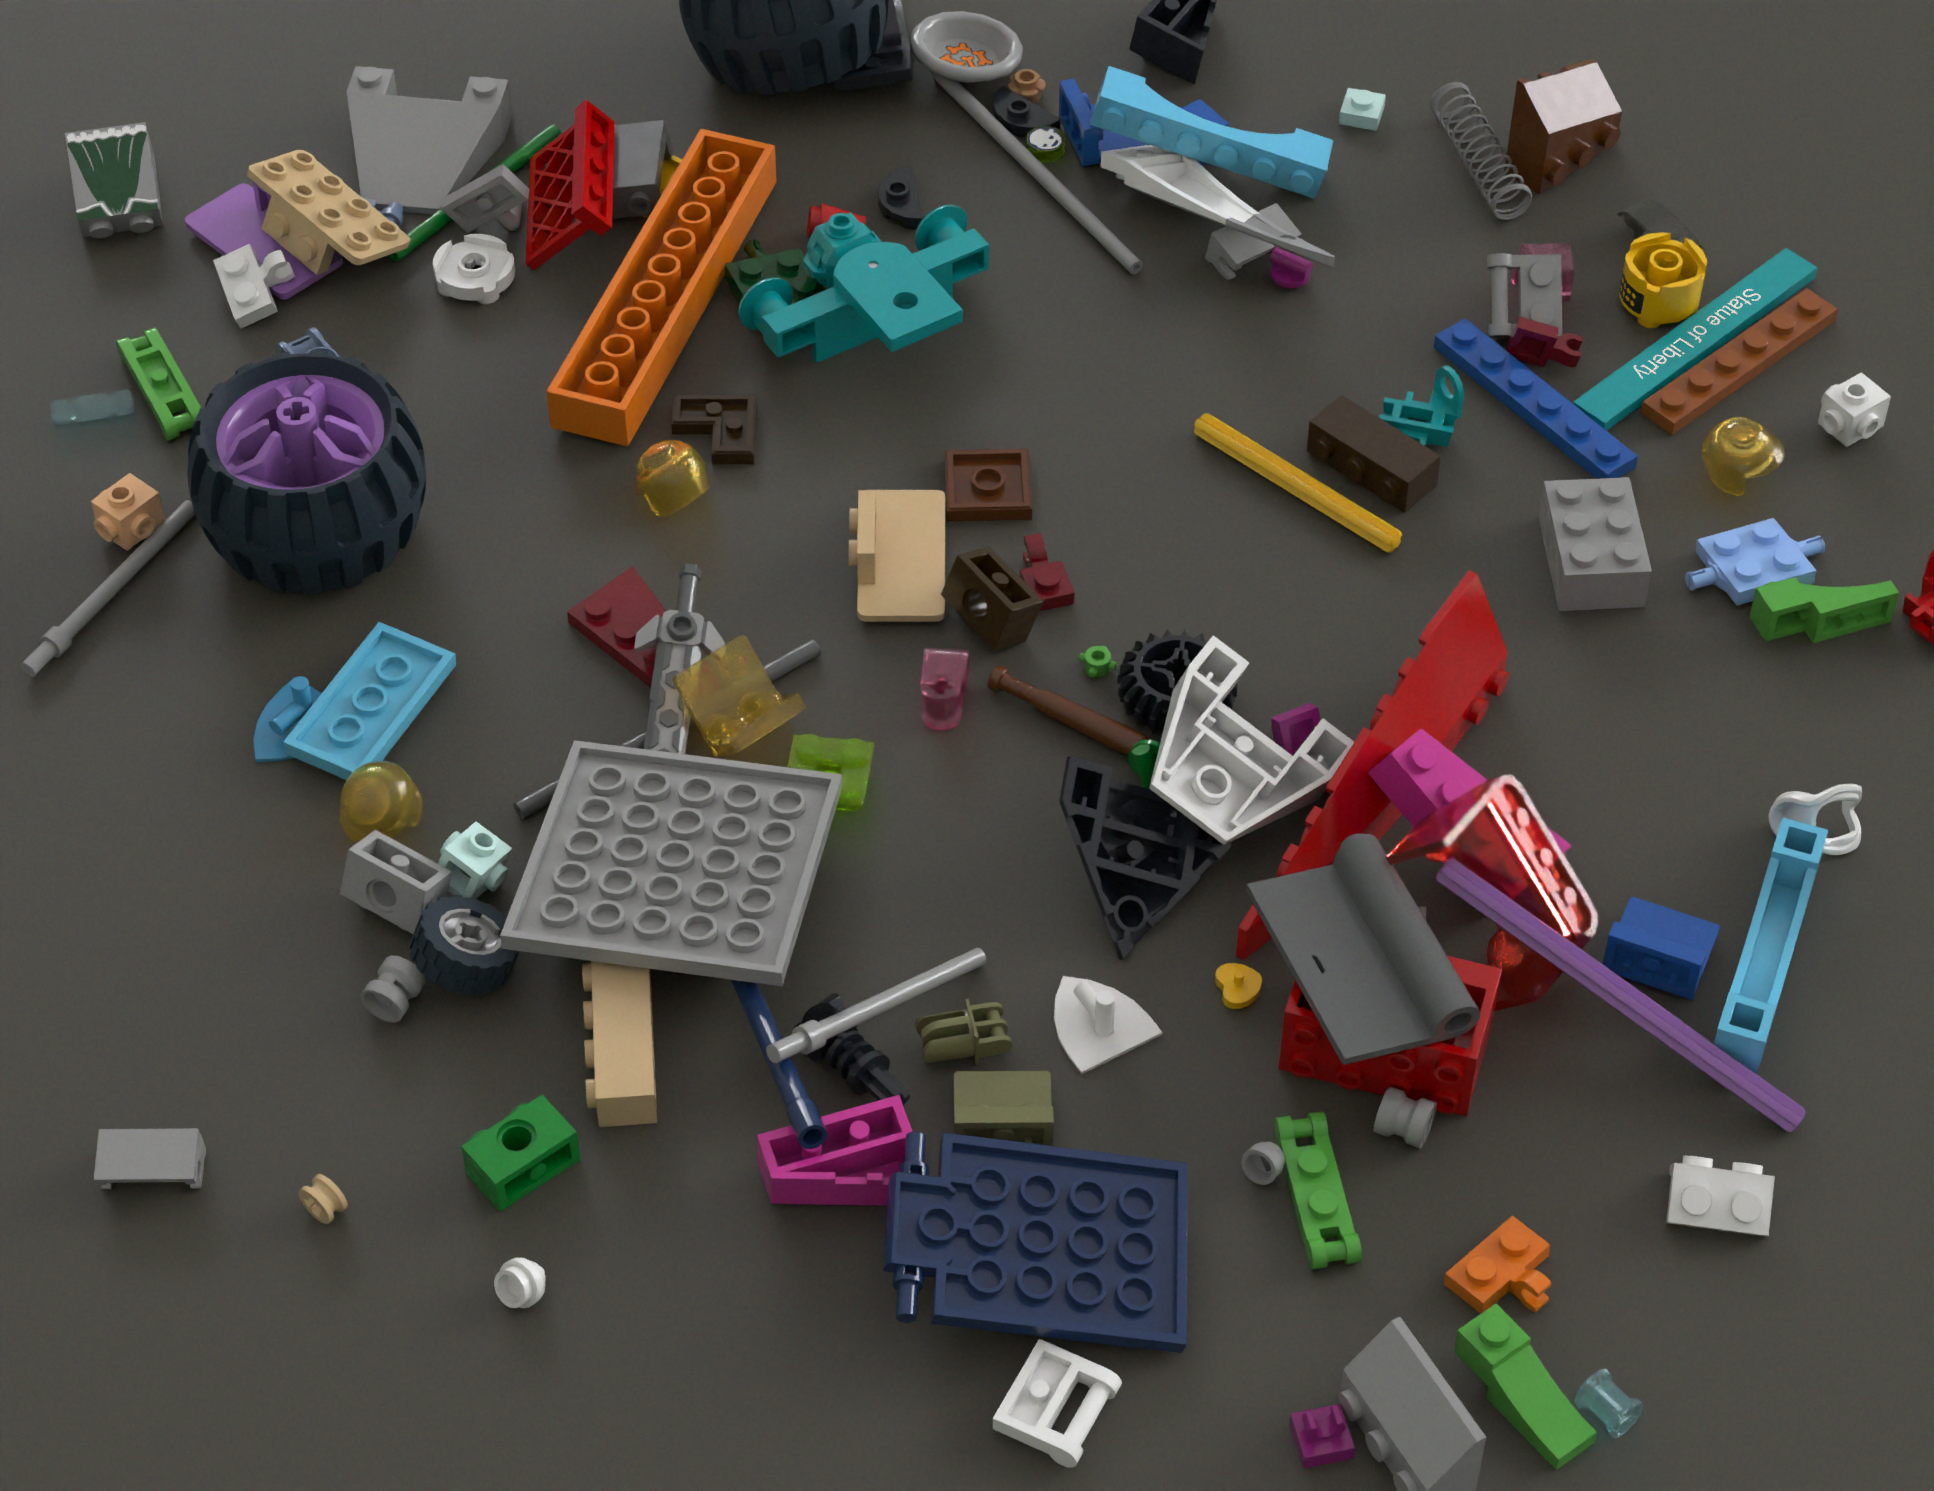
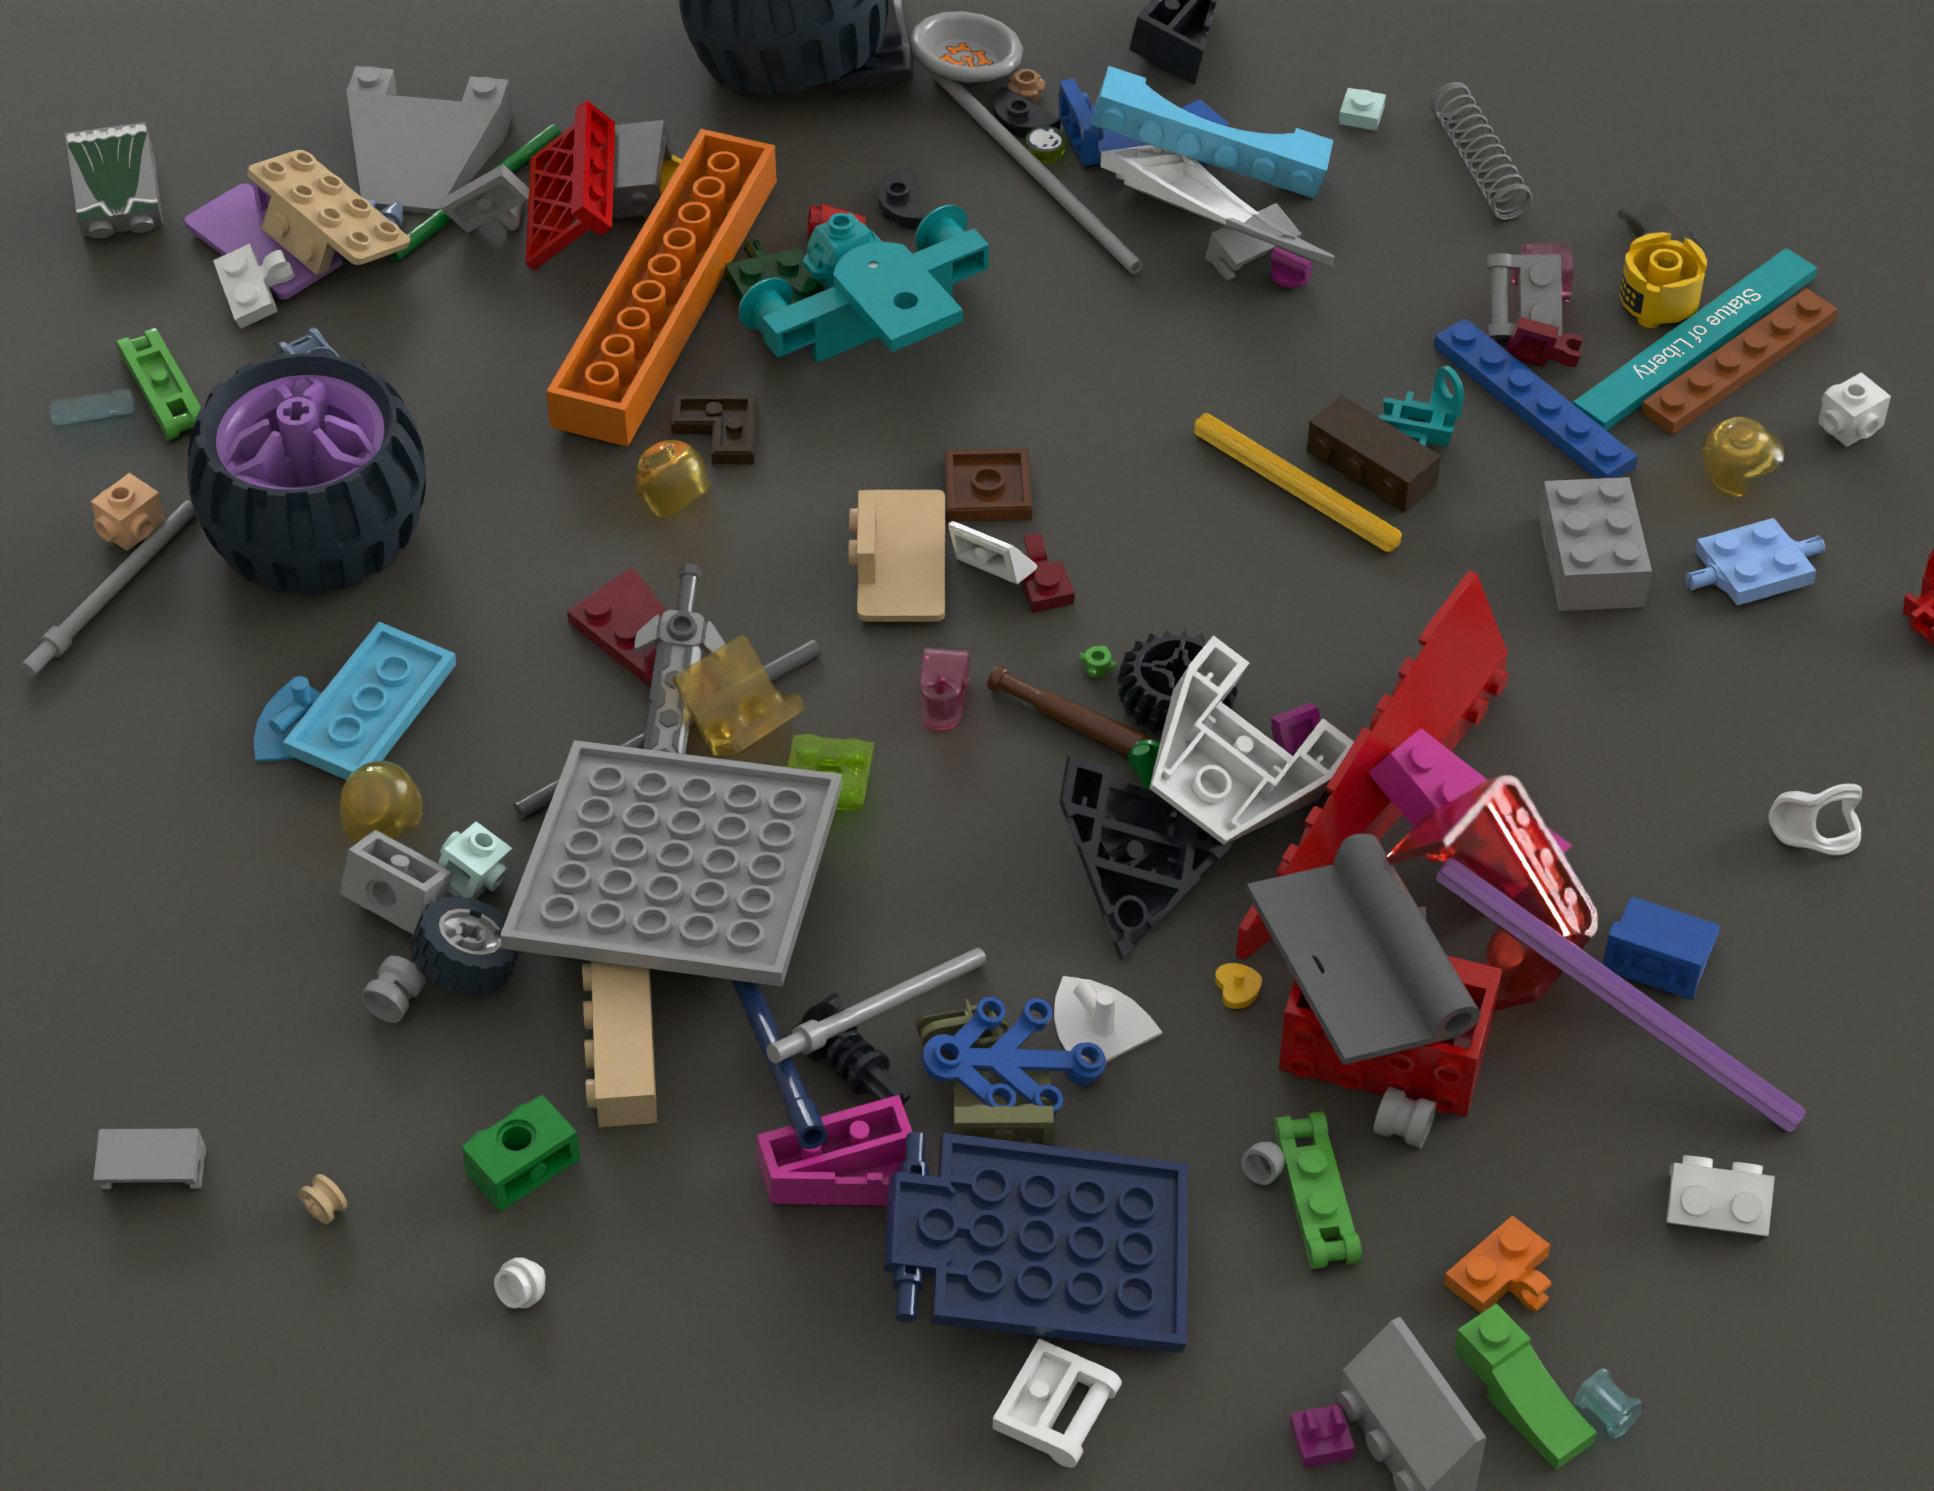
white plate [433,234,515,304] -> none
dark brown brick [941,546,1043,650] -> none
reddish brown wedge [1504,59,1622,195] -> none
medium azure arch [1714,817,1828,1074] -> none
bright green slope [1749,577,1899,643] -> none
none -> blue plant [922,997,1106,1116]
none -> white slope [948,521,1037,584]

